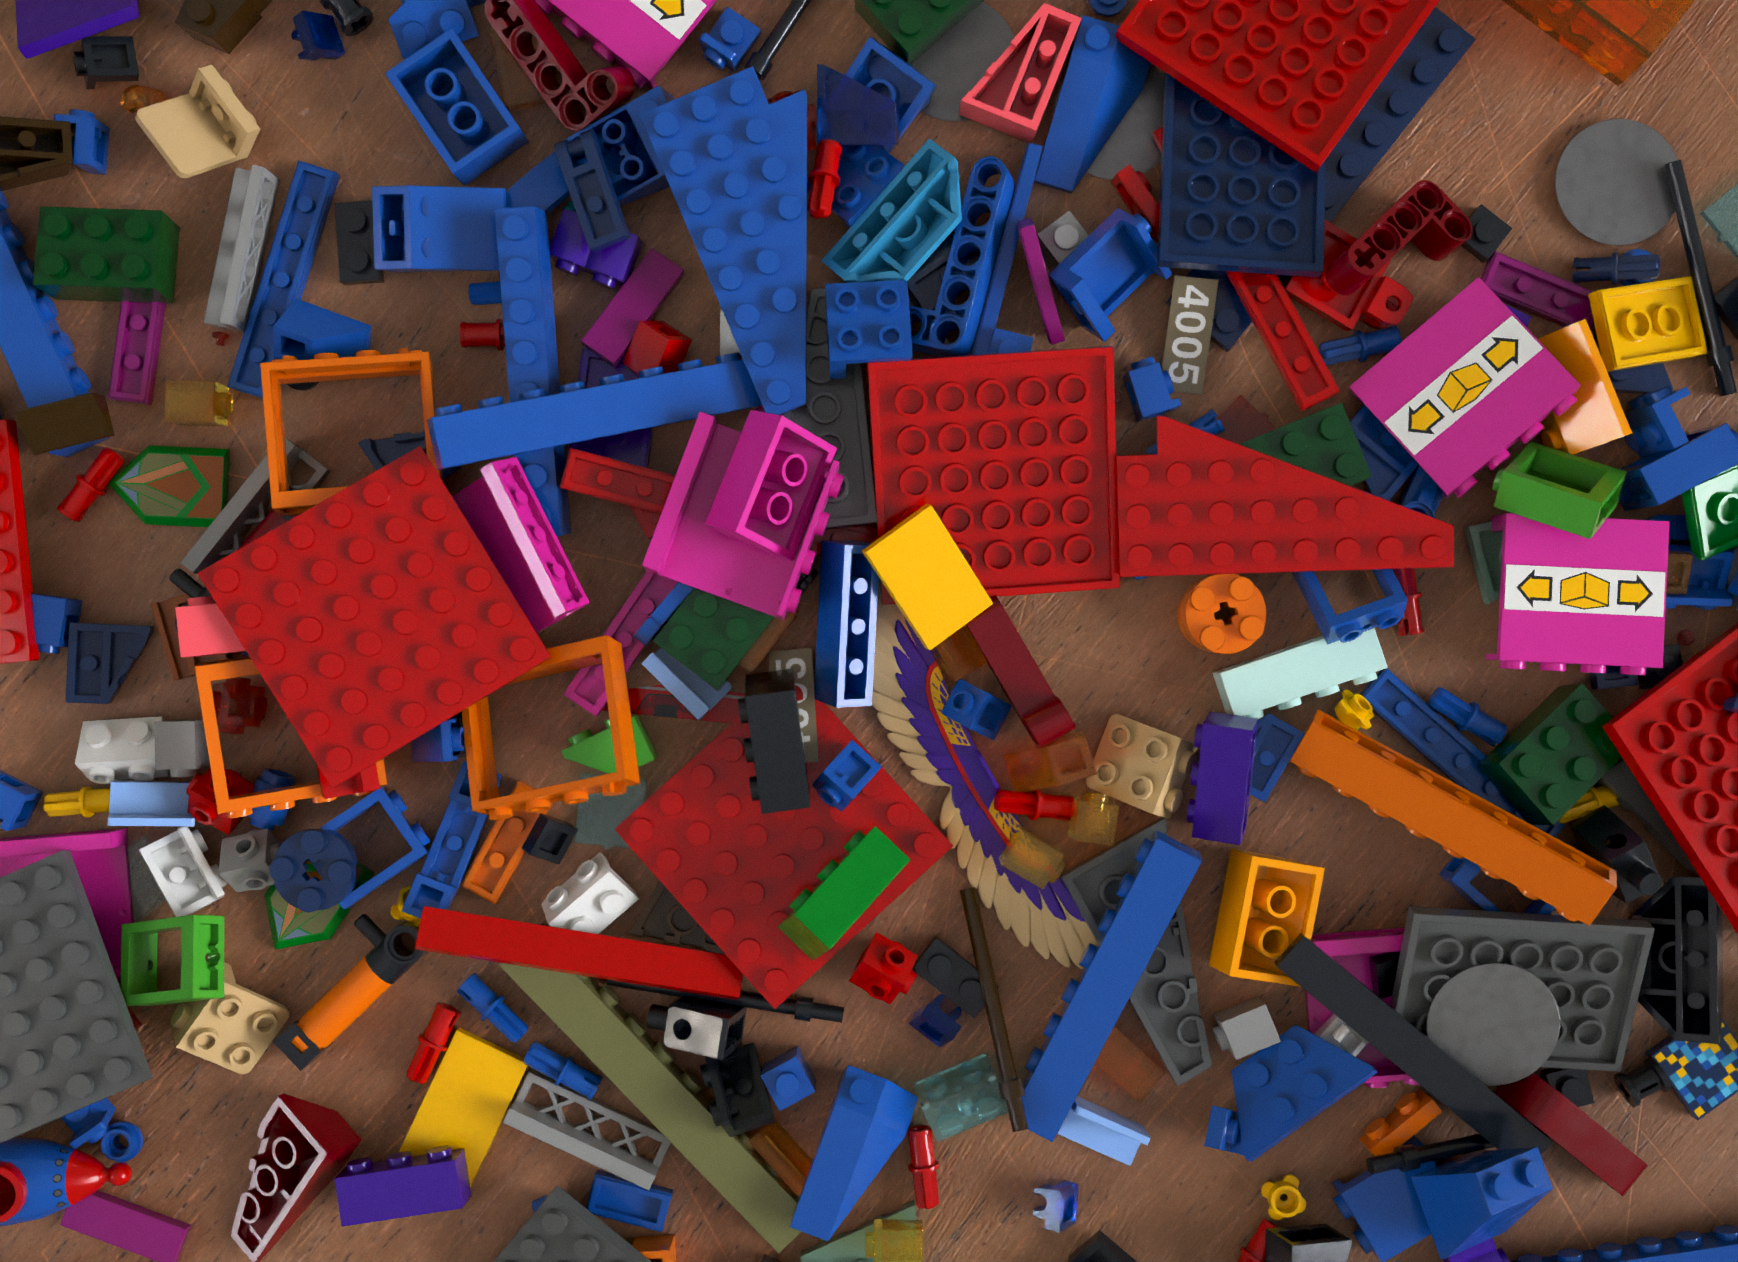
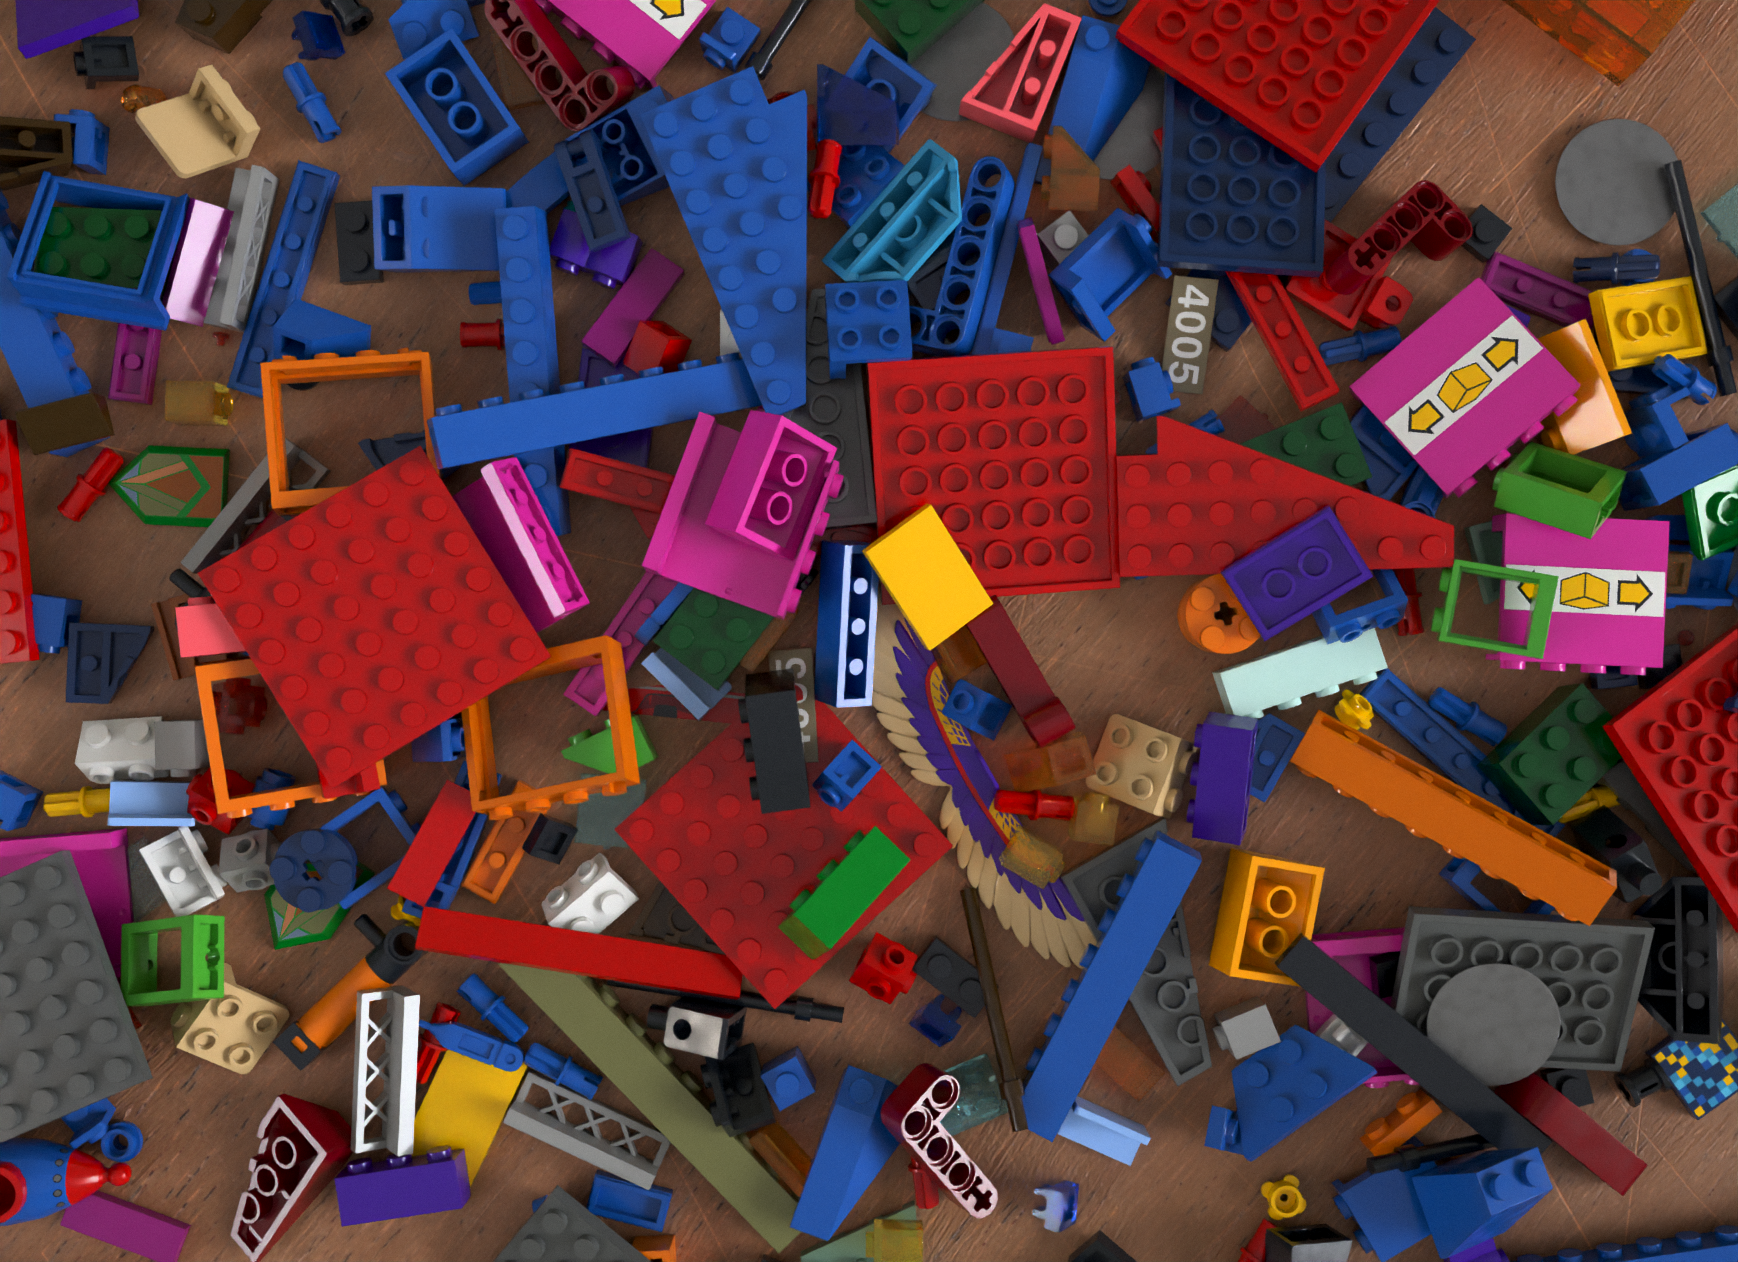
none -> blue piece [7,171,190,331]
none -> tile [162,197,234,327]
none -> blue axle [283,62,342,143]
none -> light grey fence [351,985,420,1156]
none -> red tile [387,779,476,907]
none -> blue piece [419,1019,524,1072]
none -> dark red beam [880,1063,998,1218]
none -> clear orange slope [1041,126,1100,211]
none -> dark purple tile [1221,505,1373,641]
none -> bright green window [1431,559,1559,659]
none -> blue axle [1652,354,1717,405]

